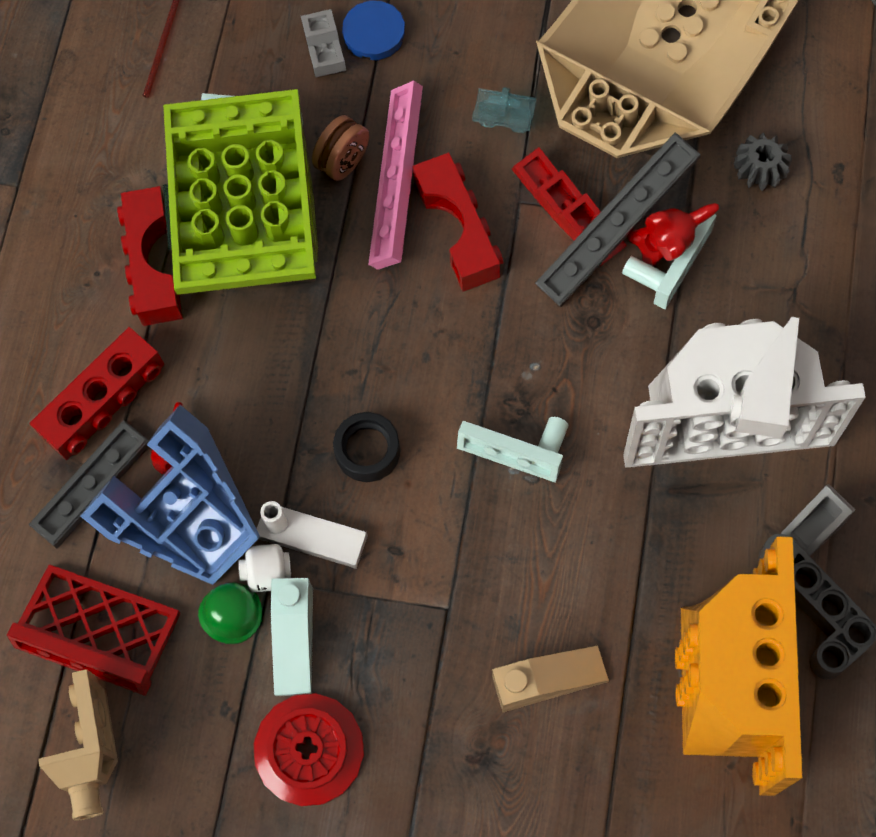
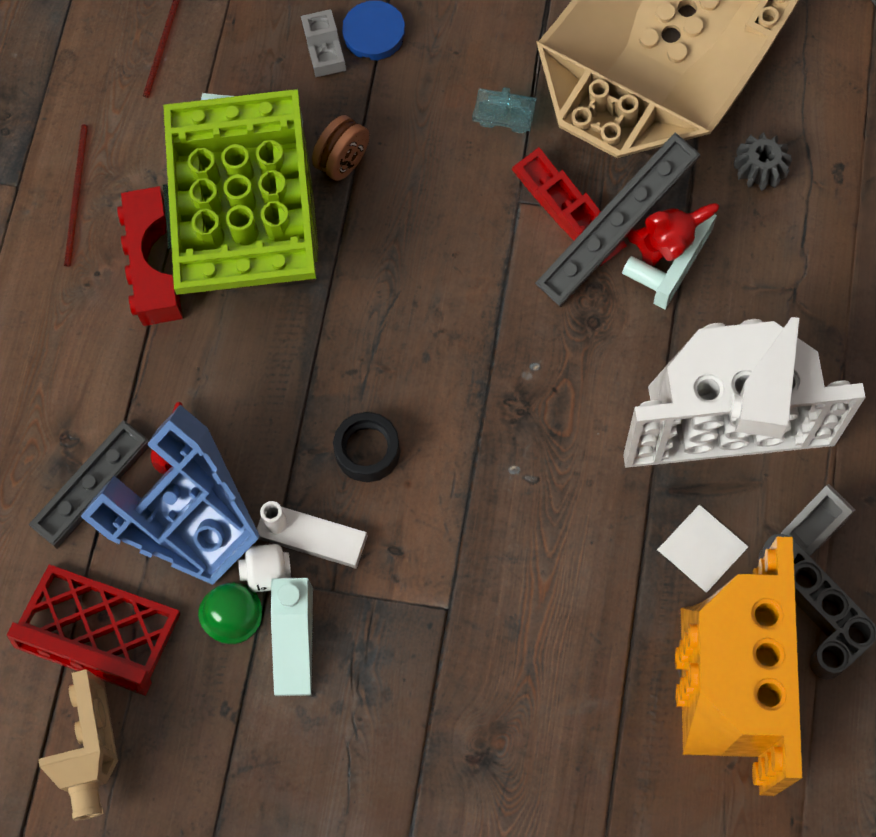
red brick [29,327,165,461] -> none
red piece [254,693,364,806] -> none
bright pink plate [368,81,423,269] -> none
red arch [412,152,504,292] -> none
light aqua piece [457,417,569,483] -> none
tan slope [492,646,609,712] -> none
none -> clear red piece [64,124,88,267]
none -> white sticker [657,505,748,593]

